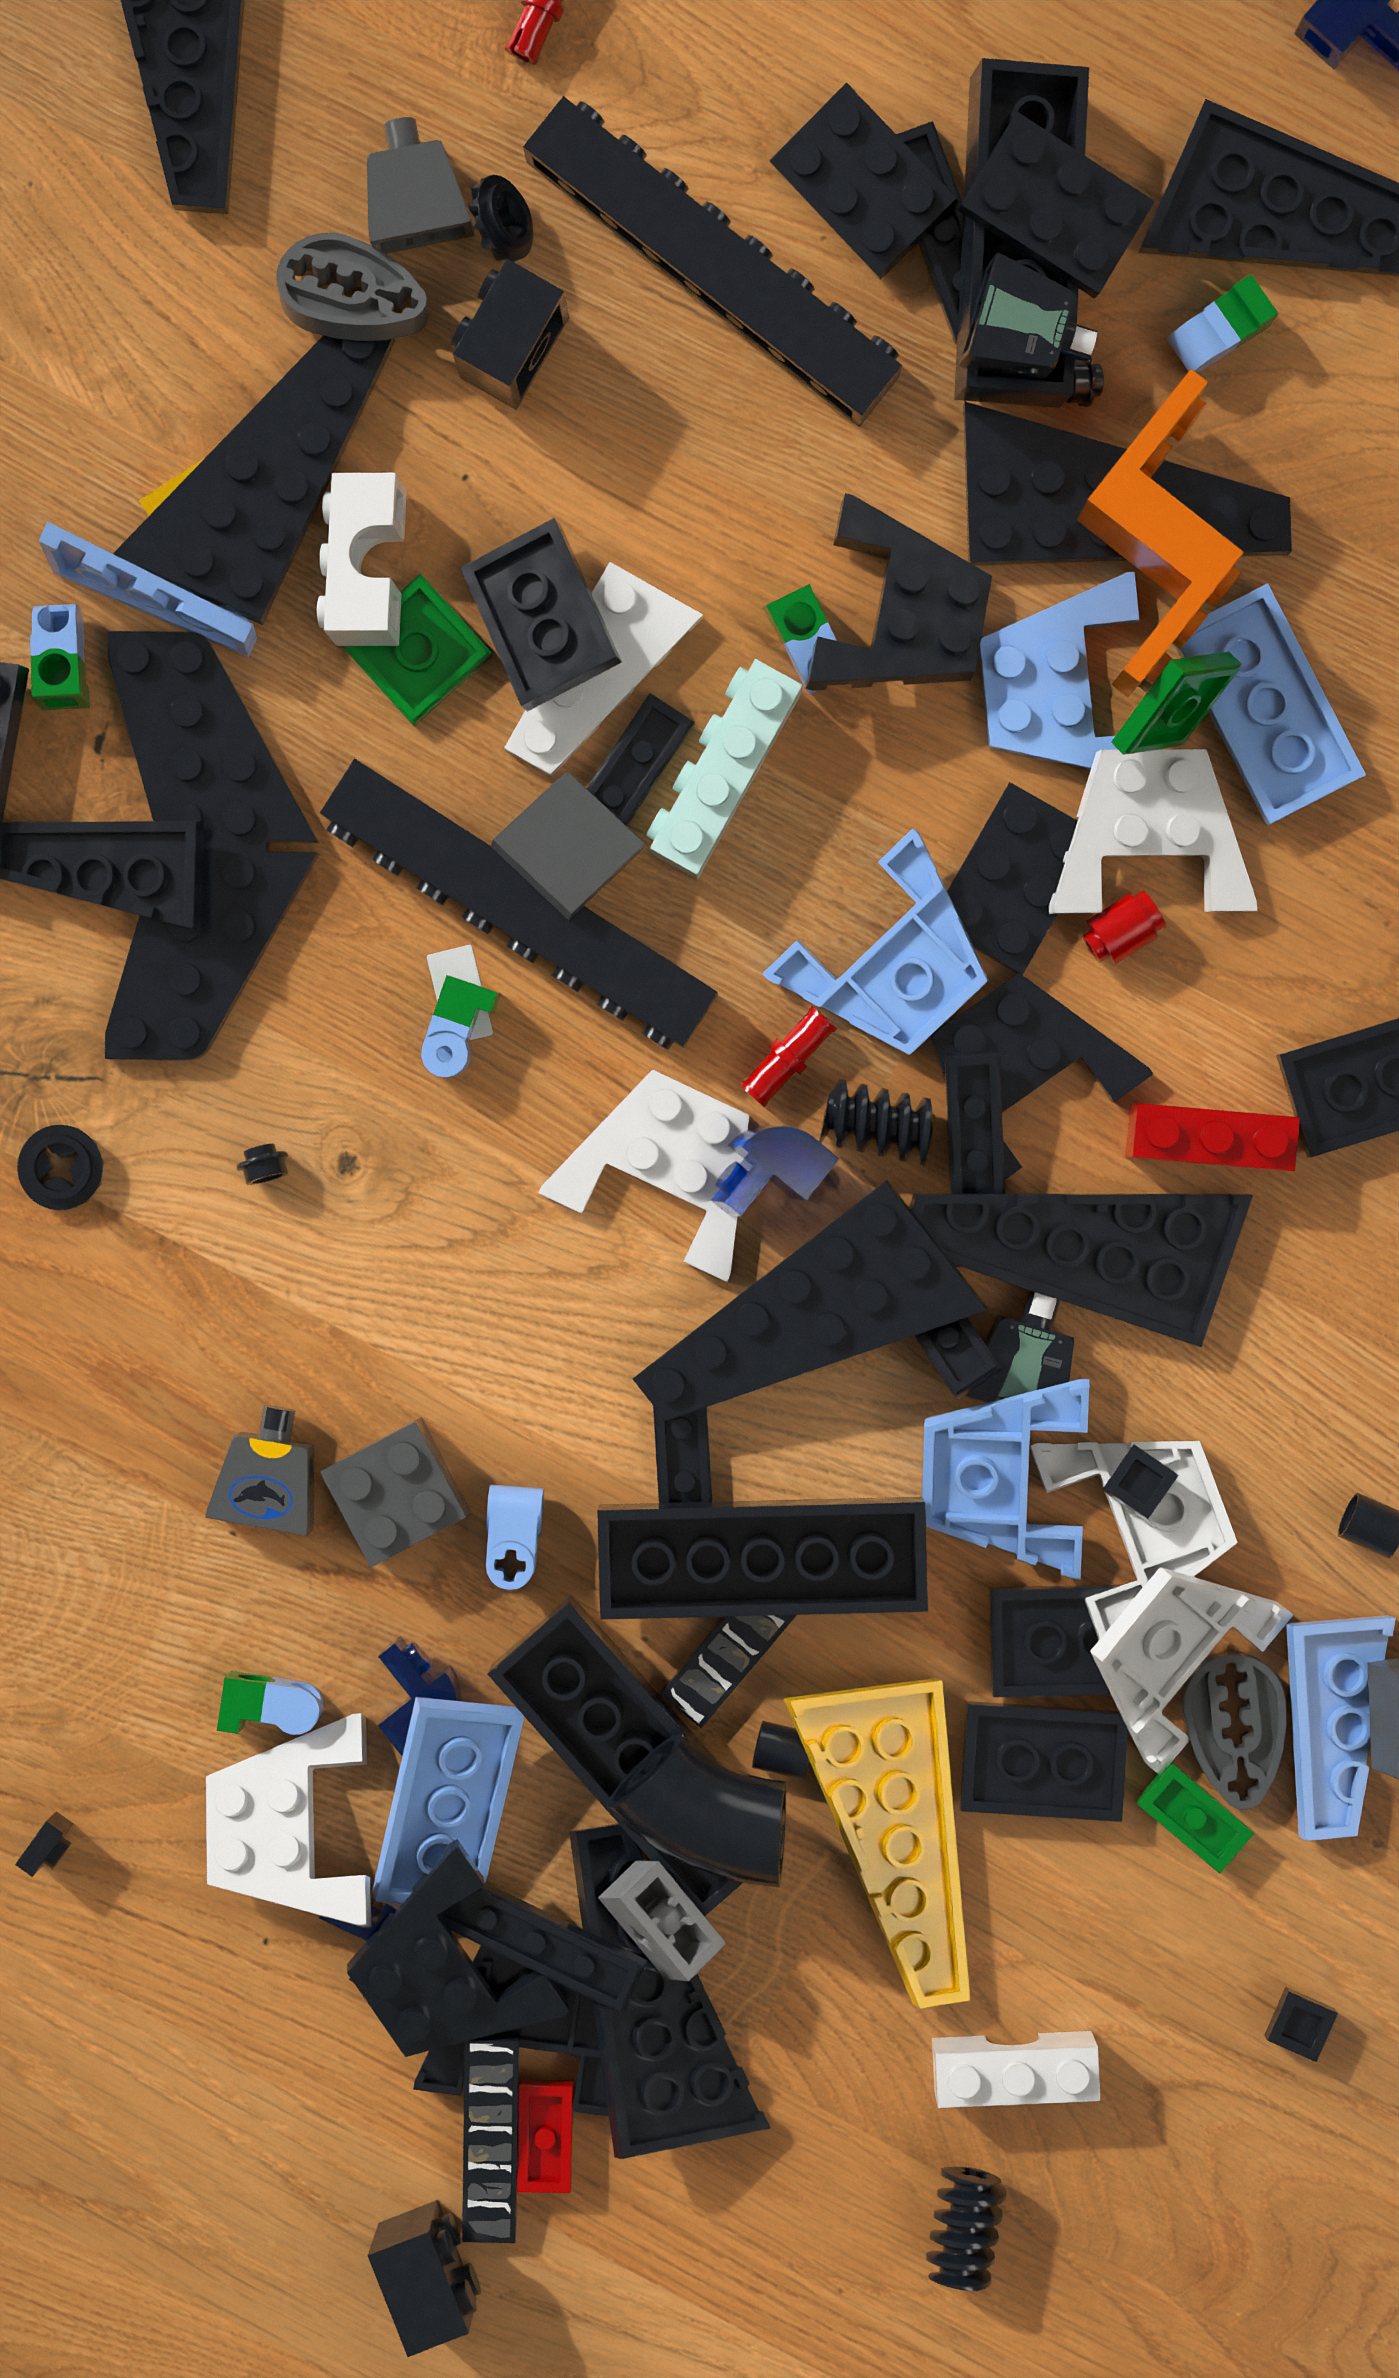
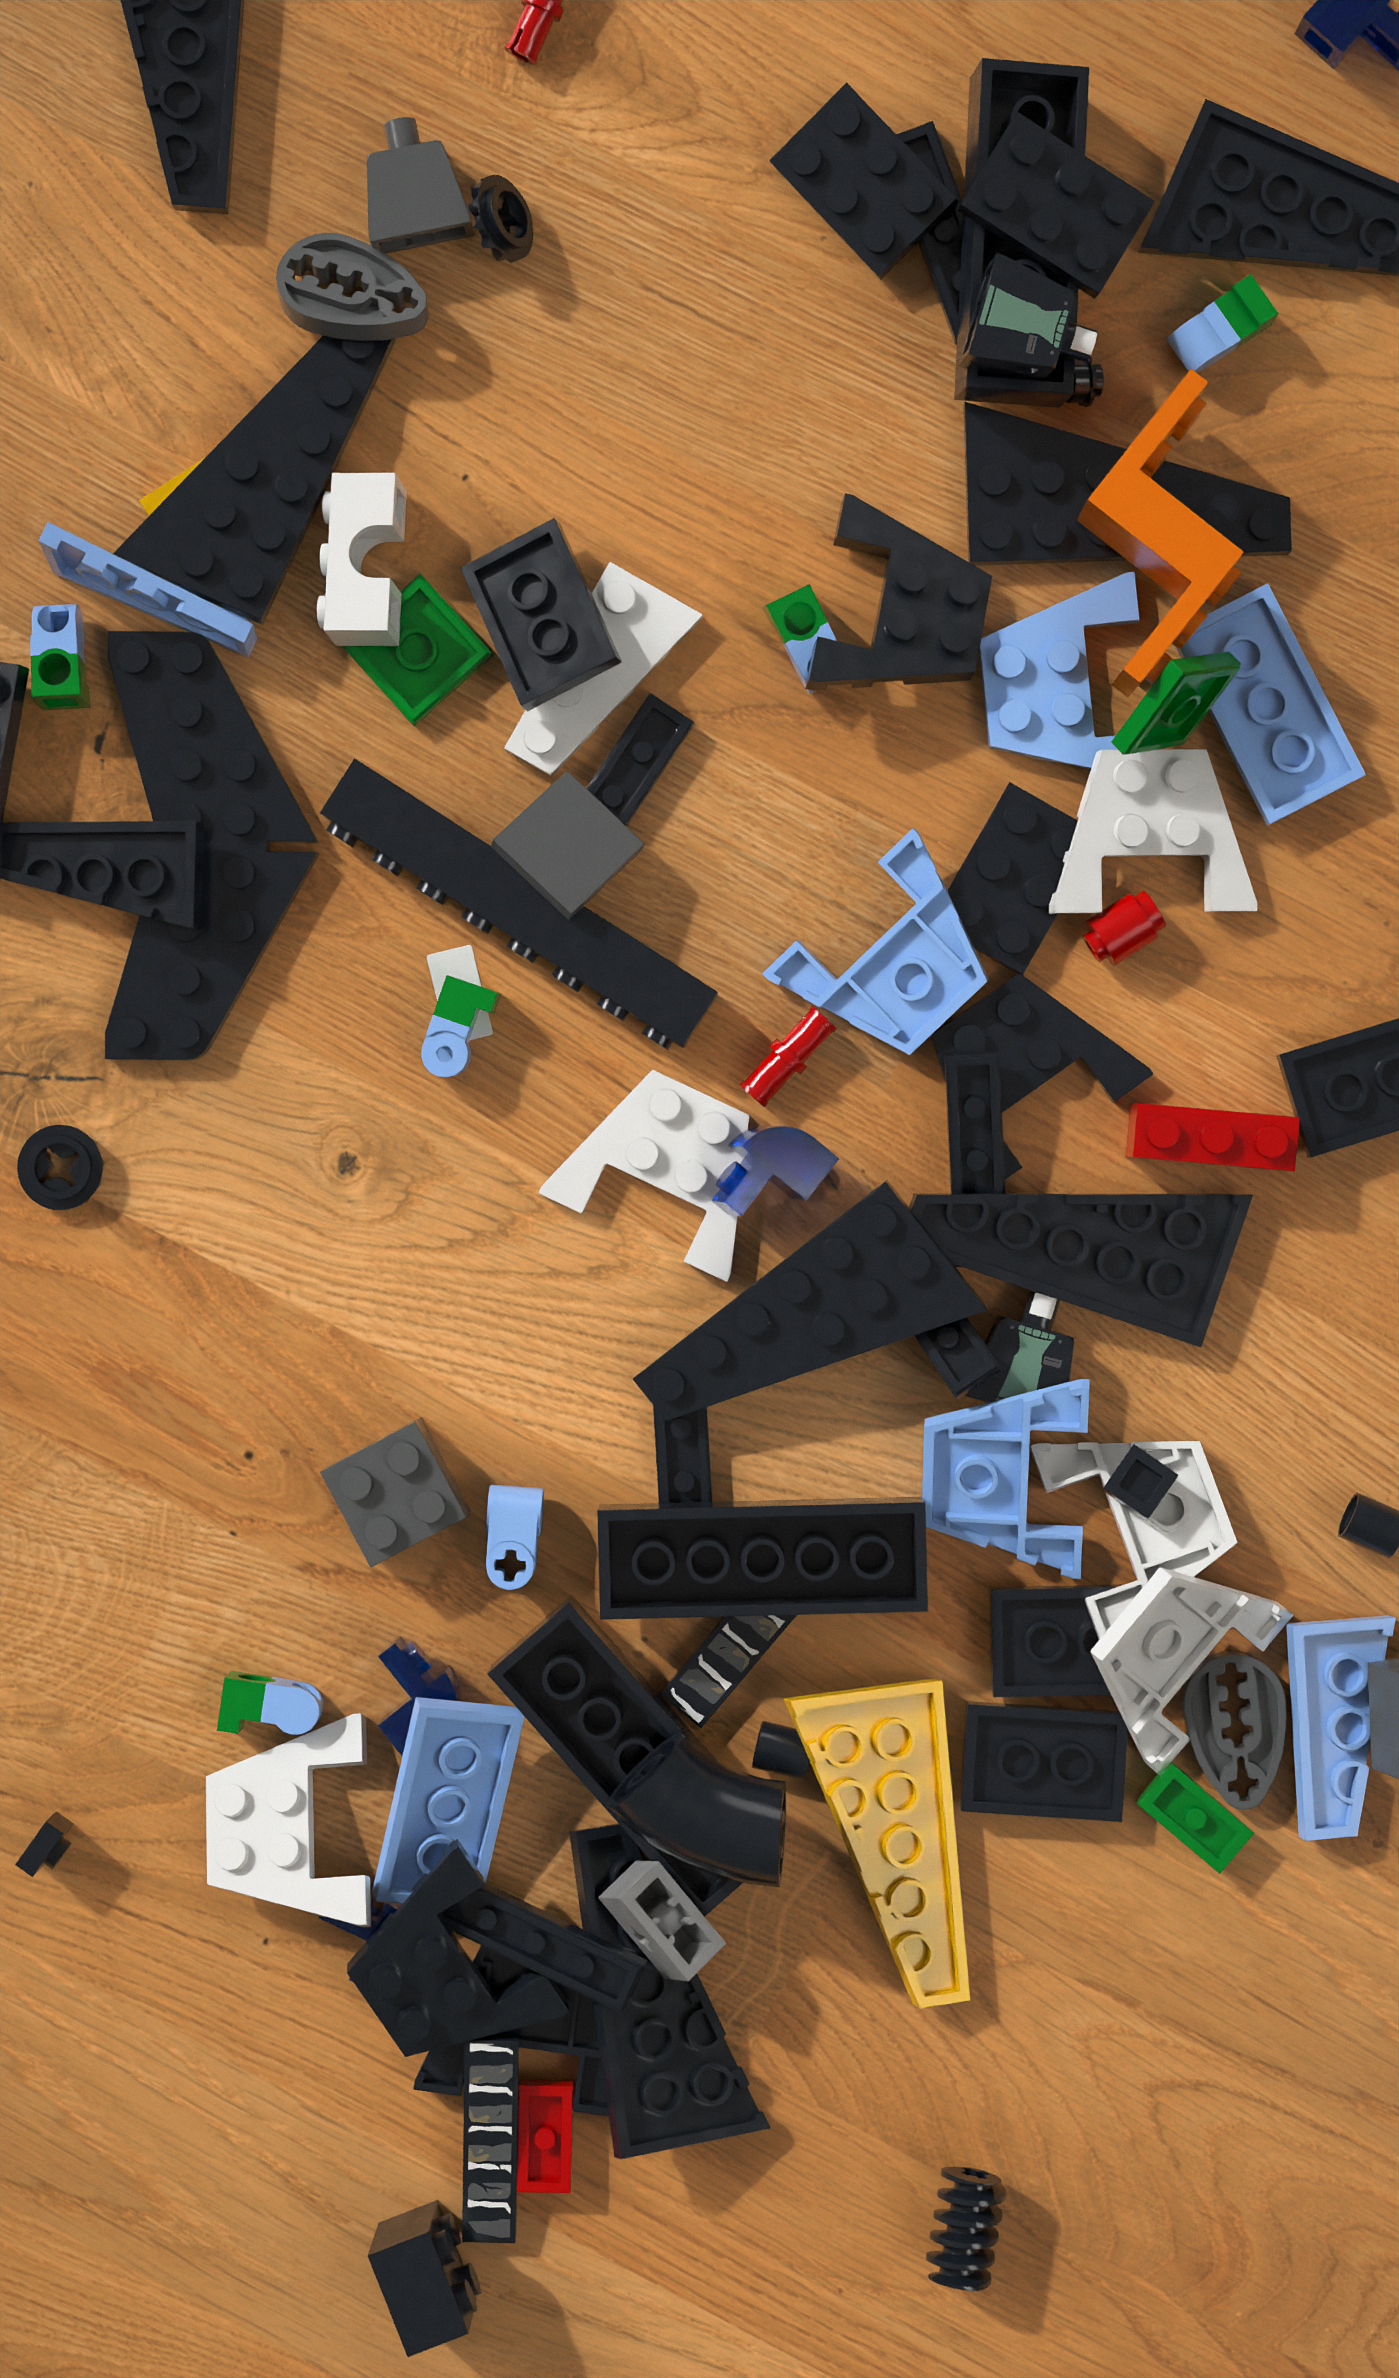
dark grey torso [205,1405,314,1536] -> none
black plate [237,1143,288,1185] -> none
black brick [450,258,569,410] -> none
black brick [523,96,902,427] -> none
light aqua brick [646,659,803,880] -> none
black piece [819,1079,935,1166] -> none
white arch [932,2031,1100,2108] -> none
black plate [1264,1987,1338,2062] -> none

